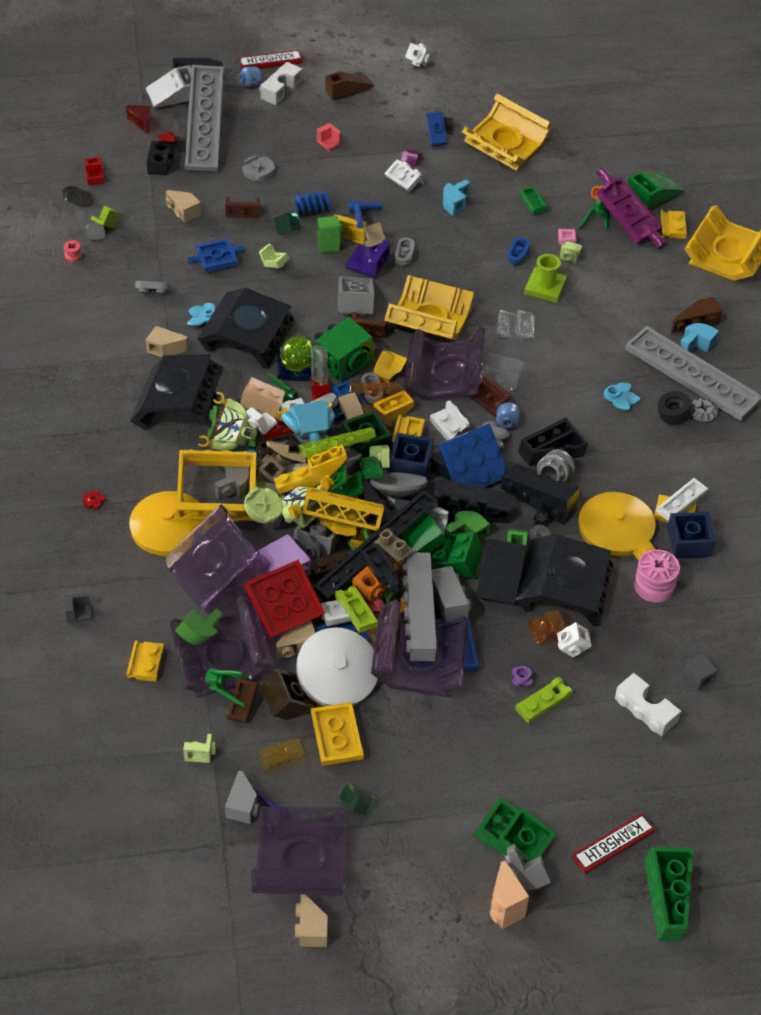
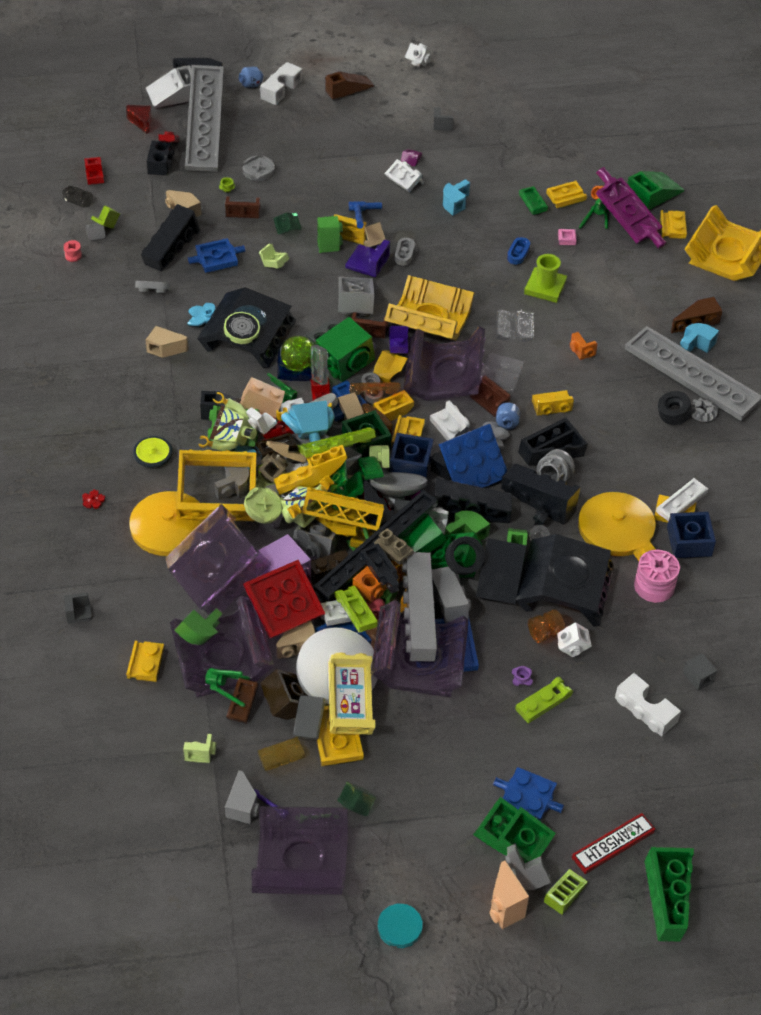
black panel [130,354,224,430] -> none
tile [239,50,302,70] -> none
blue piece [295,190,331,216] -> none
tan slope [295,894,328,947] -> none
coral panel [317,123,342,151] -> none
blue plate [426,111,447,146] -> none
yellow panel [462,94,554,171] -> none
yellowish green bracket [559,241,582,263] -> none
medium azure plate [604,383,640,411] -> none
none -> neon yellow wheel [133,436,173,468]
none -> black wedge [141,204,200,272]
none -> lime plate [219,177,235,192]
none -> tile [224,312,260,344]
none -> dark grey slope [293,696,326,740]
none -> panel [328,653,375,735]
none -> teal tile [378,903,423,948]
none -> dark purple slope [389,326,408,353]
none -> black tyre [445,536,485,575]
none -> blue plate [493,767,564,821]
none -> yellow bracket [532,390,574,416]
none -> lime slope [544,869,588,915]
none -> yellow plate [546,181,587,208]
none -> orange bracket [570,332,598,360]

